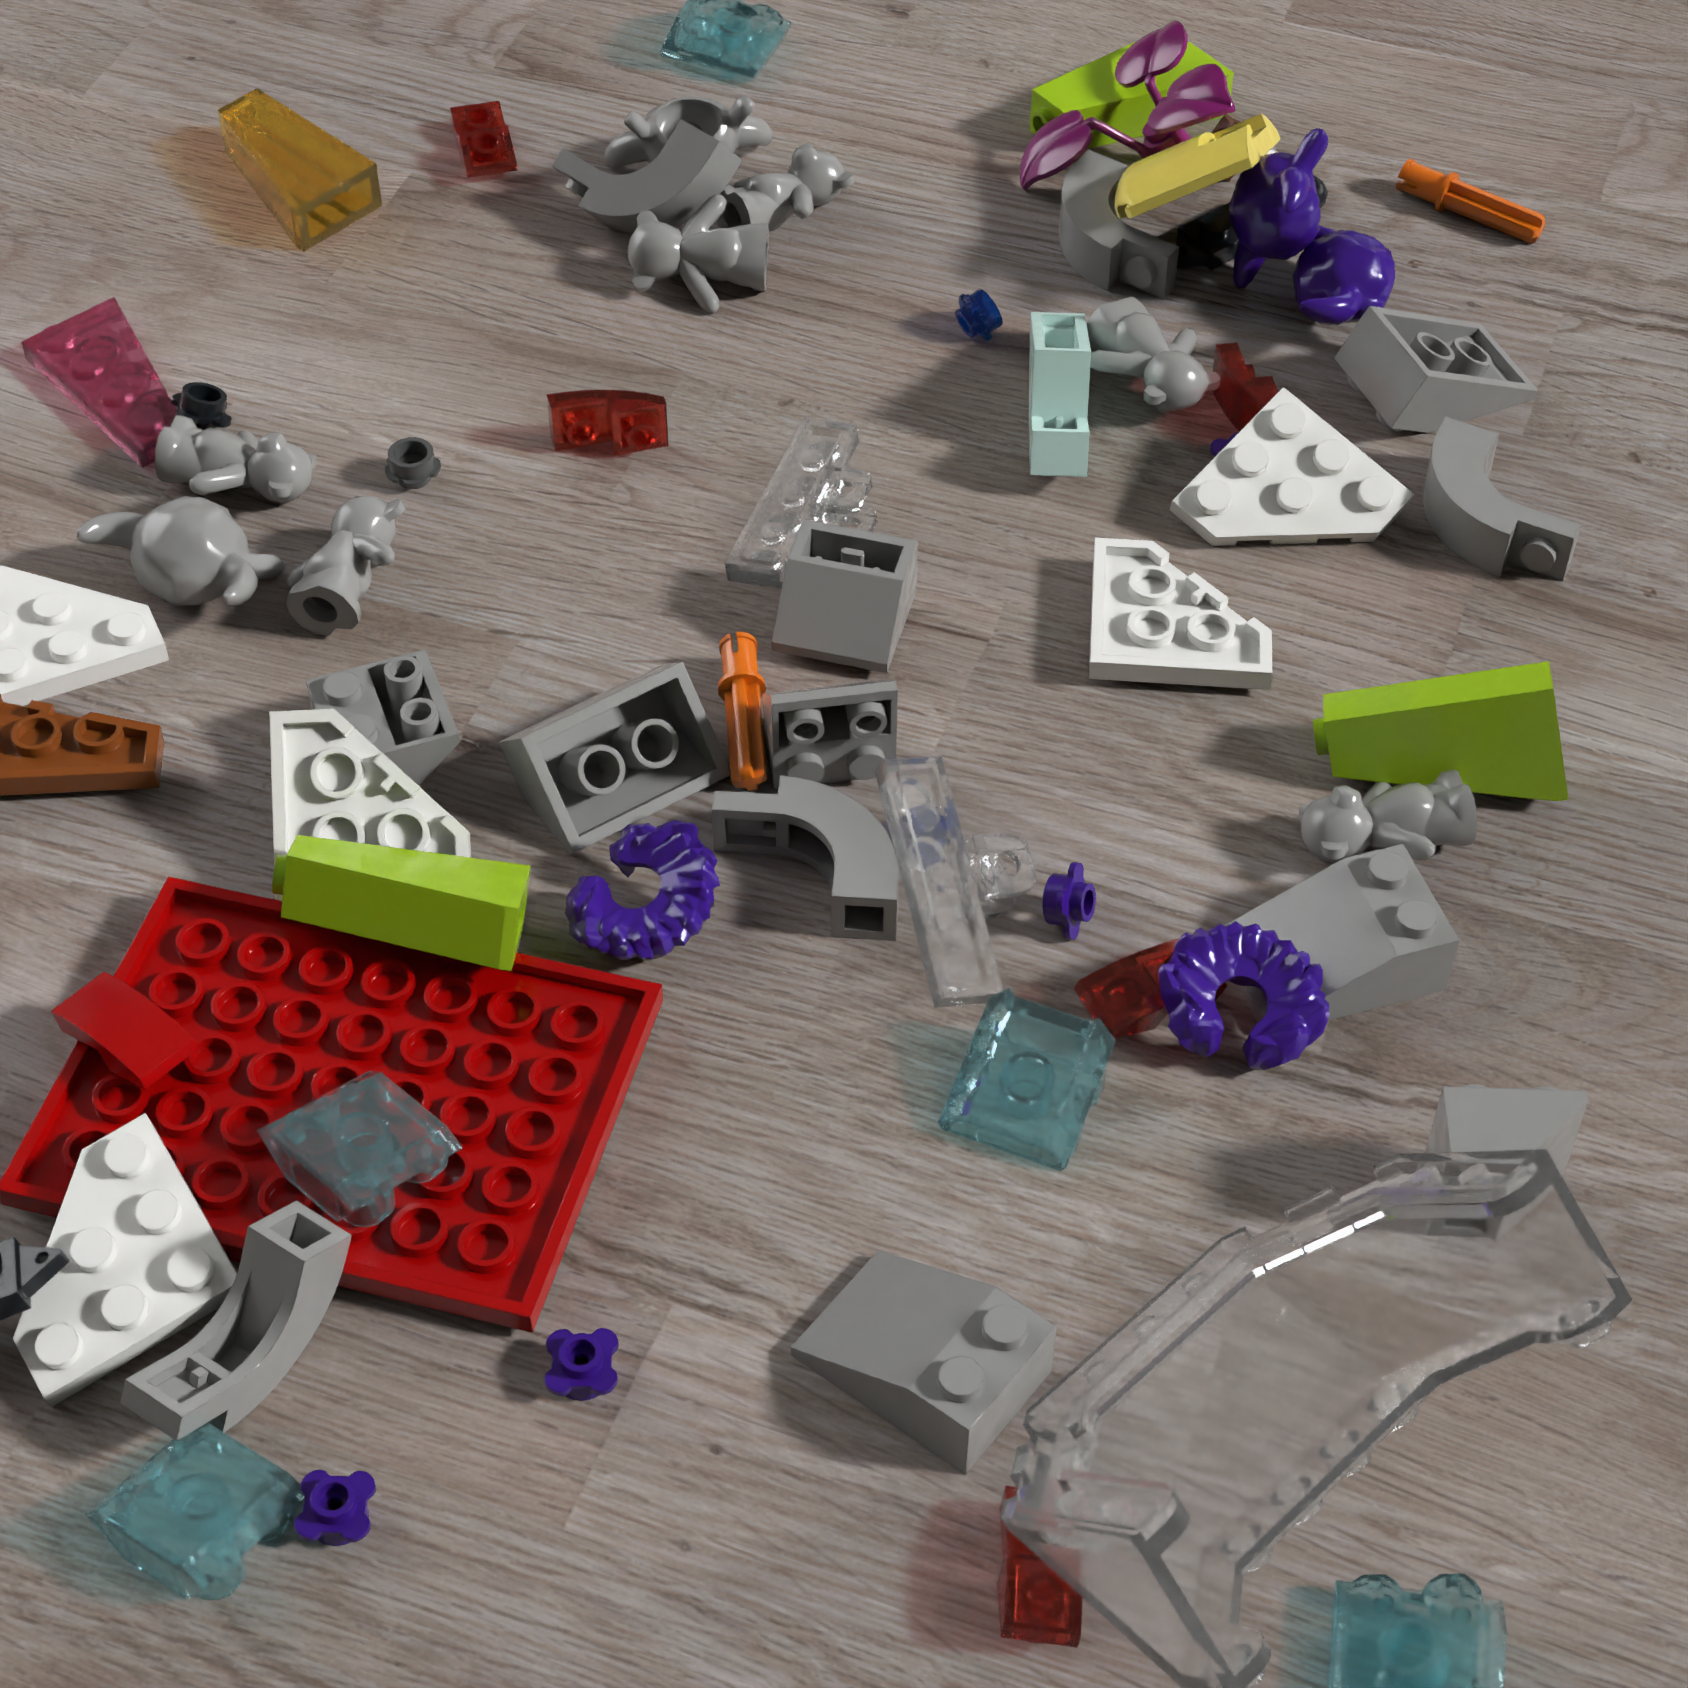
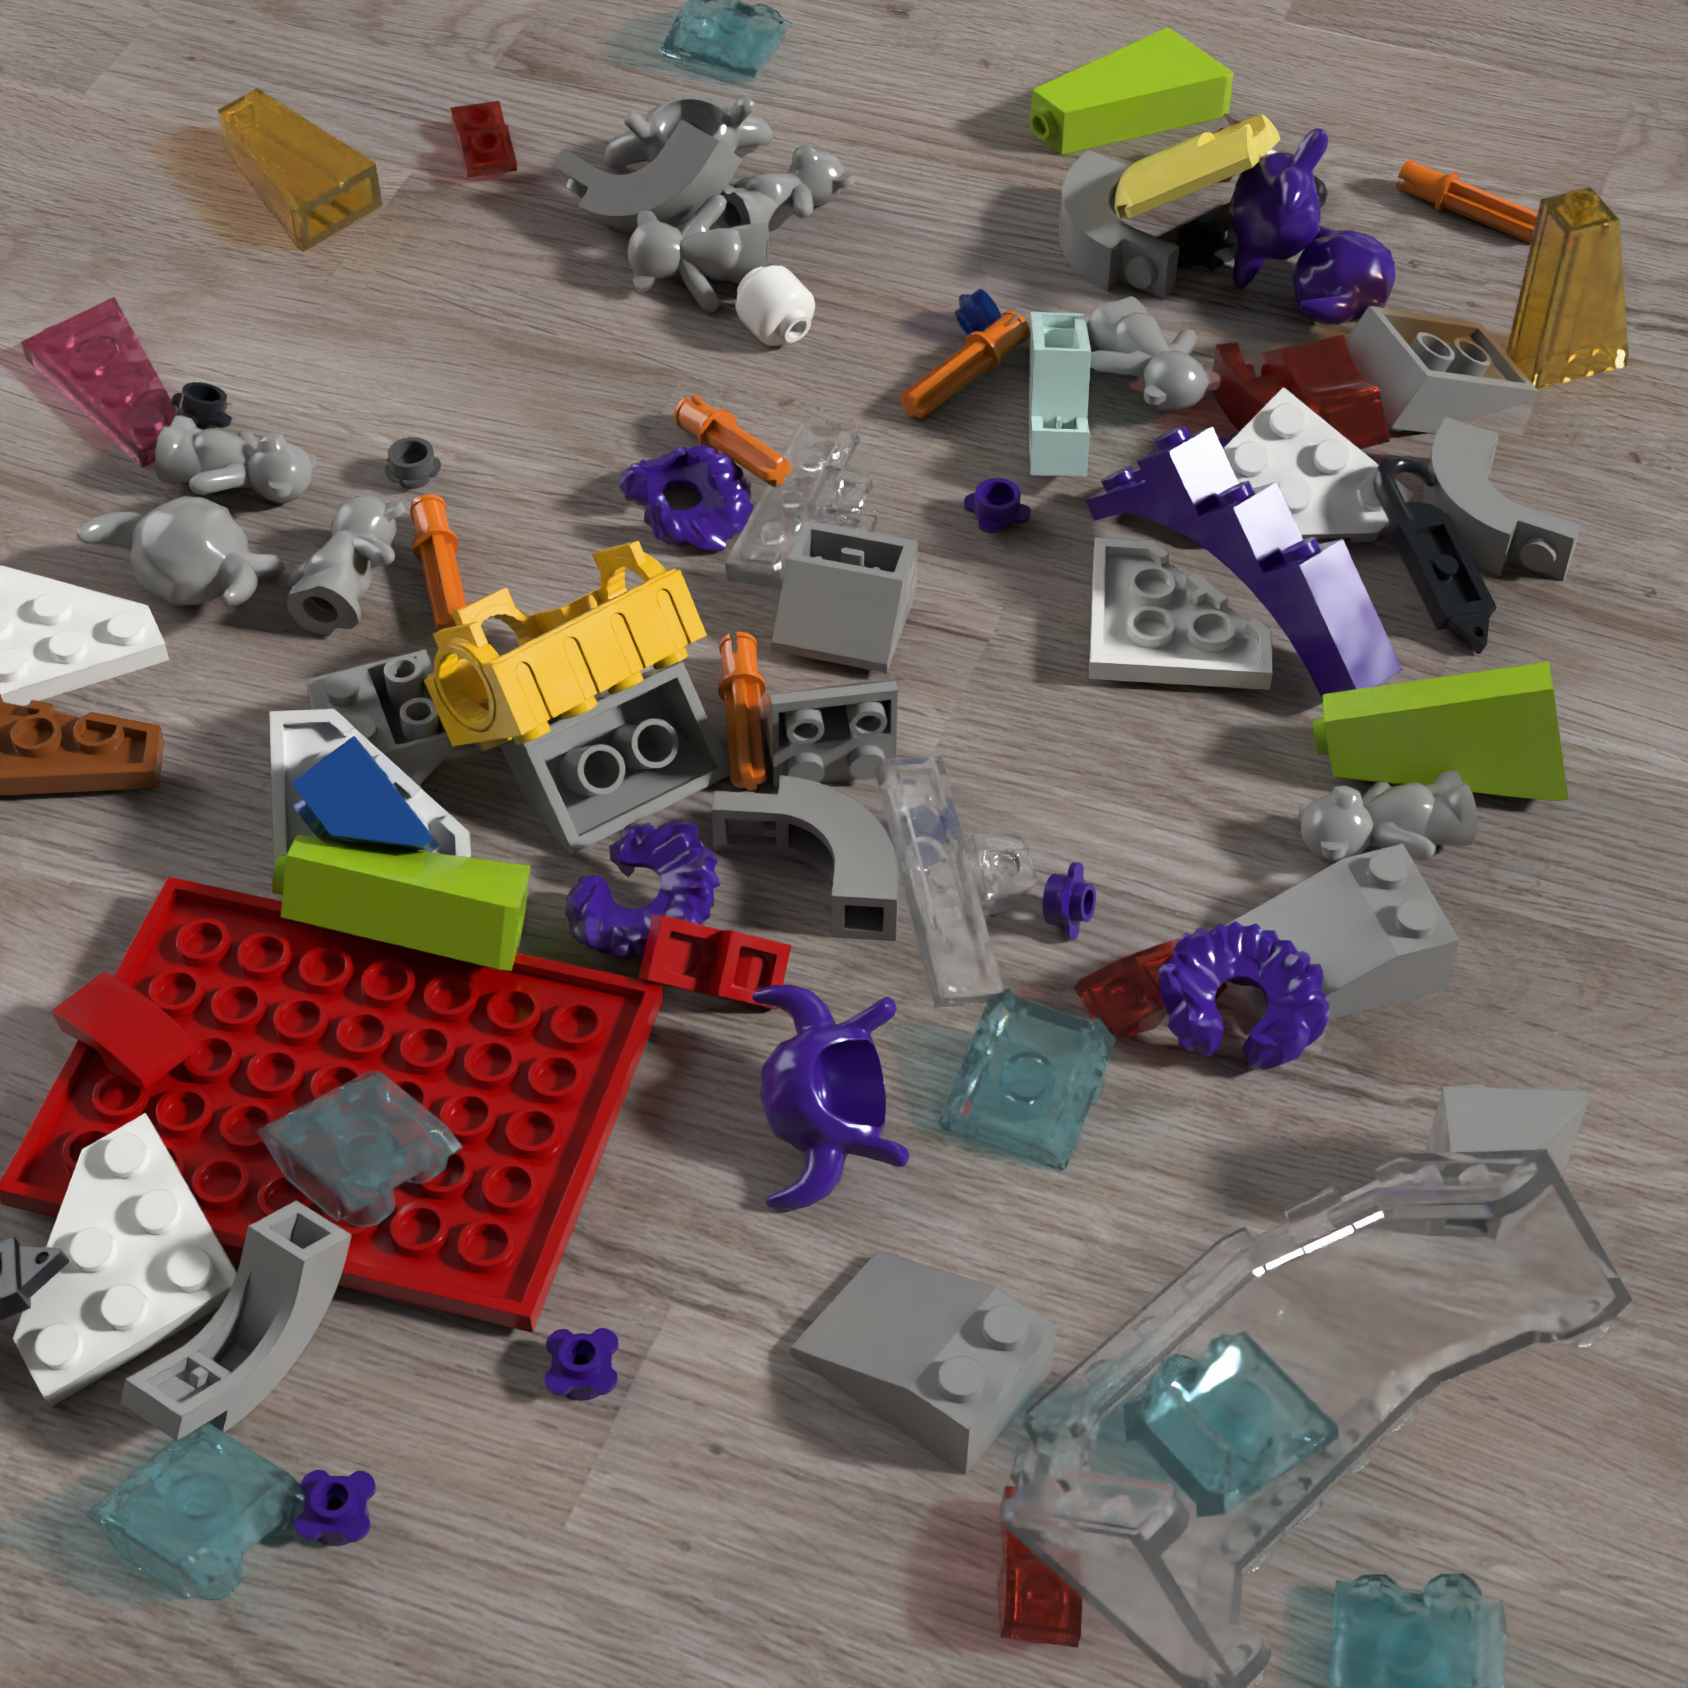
clear red slope [547,390,669,456] -> none
magenta plant [1020,20,1235,191] -> none
none -> blue slope [291,736,440,852]
none -> orange axle [410,494,466,630]
none -> yellow piece [424,540,707,750]
none -> dark purple piece [619,445,754,552]
none -> red slope [638,915,792,1010]
none -> orange axle [674,395,792,487]
none -> white head [735,265,815,346]
none -> dark purple piece [752,985,909,1210]
none -> orange axle [900,310,1030,419]
none -> dark purple plate [964,478,1031,533]
none -> dark purple arch [1085,425,1403,701]
none -> clear light blue slope [1123,1331,1339,1518]
none -> clear red brick [1261,334,1390,449]
none -> black plate [1373,456,1497,654]
none -> clear yellow slope [1506,187,1629,389]

